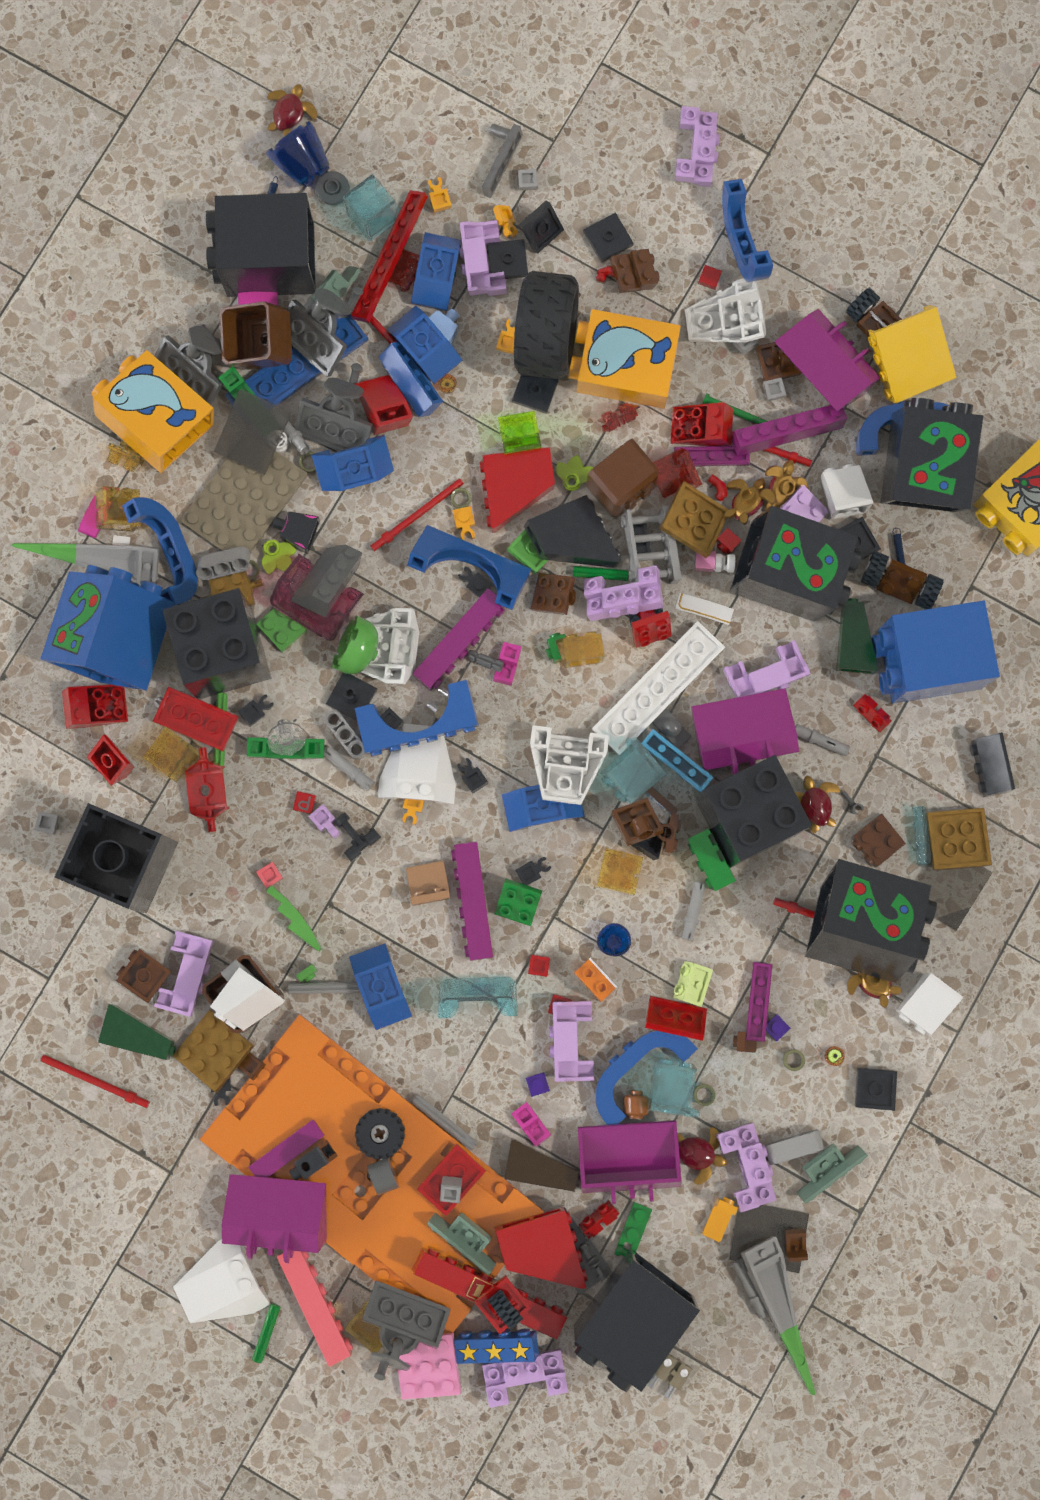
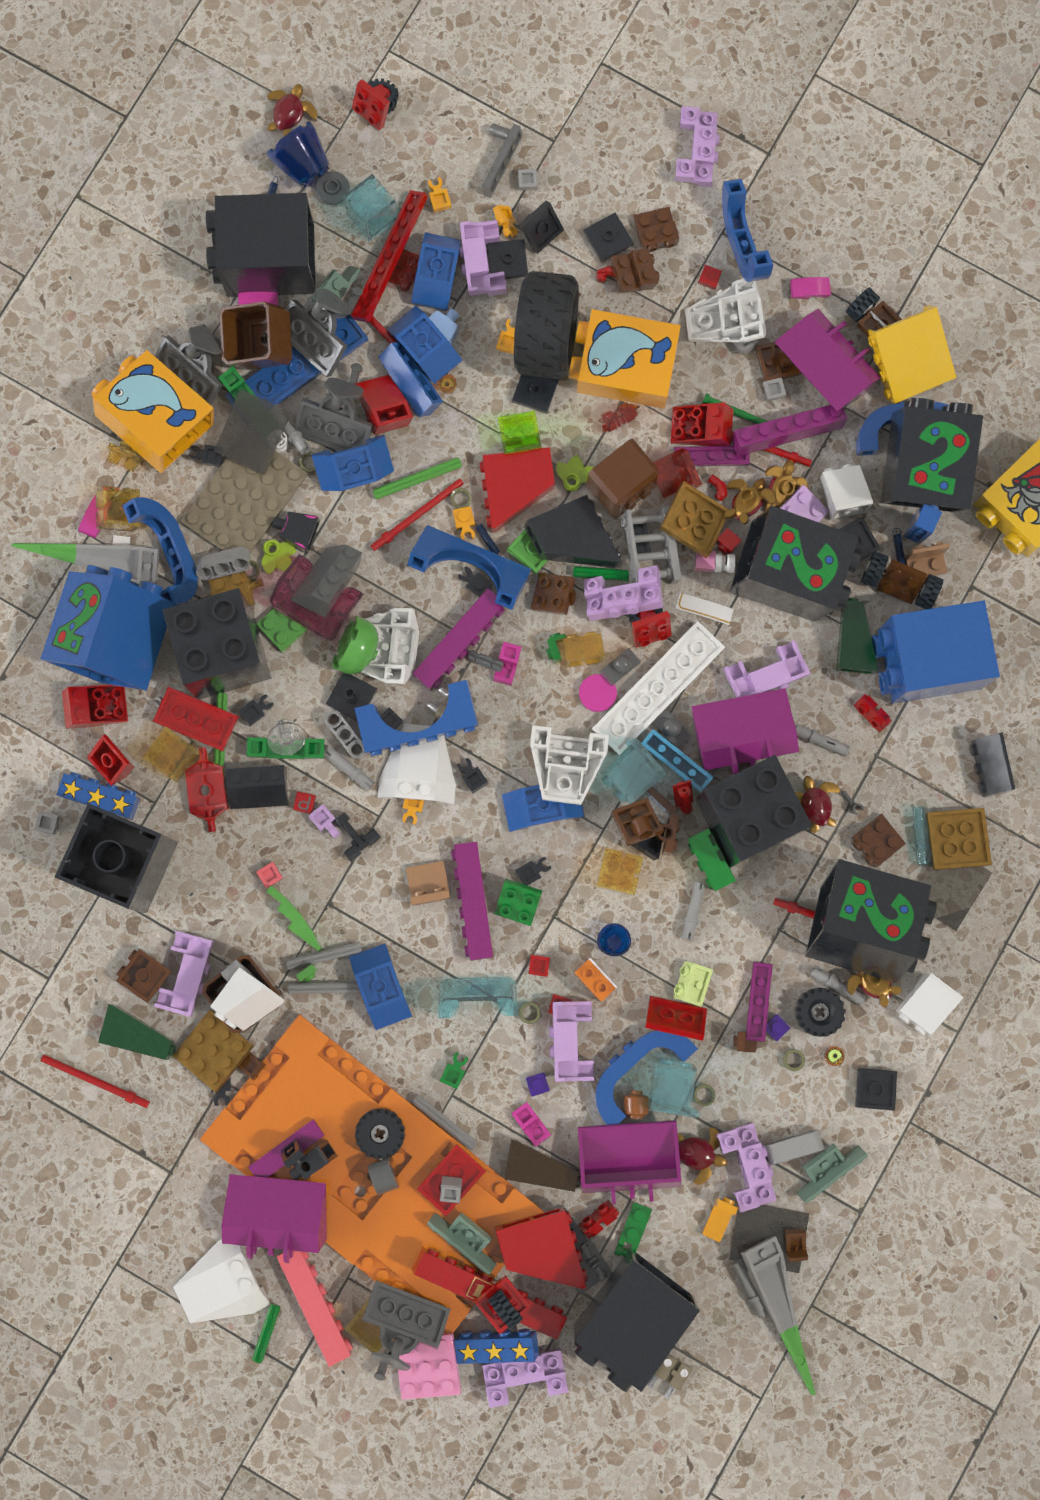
none -> blue brick [56,772,140,820]
none -> black plate [189,445,224,467]
none -> black slope [226,765,289,810]
none -> black plate [281,1138,304,1168]
none -> light grey axle [286,942,362,970]
none -> red plate [352,78,399,131]
none -> bright green axle [373,457,462,499]
none -> green plate [440,1052,468,1089]
none -> dark blue piece [474,520,500,555]
none -> olive piece [519,1002,541,1024]
none -> dark pink tile [579,674,617,712]
none -> dark grey tile [600,648,641,686]
none -> reddish brown plate [633,207,679,252]
none -> red hinge [672,780,694,814]
none -> dark pink slope [790,277,831,299]
none -> black bush [794,988,846,1037]
none -> light grey pin [809,965,866,1006]
none -> blue brick [903,504,942,544]
none -> medium nougat bracket [905,542,950,576]

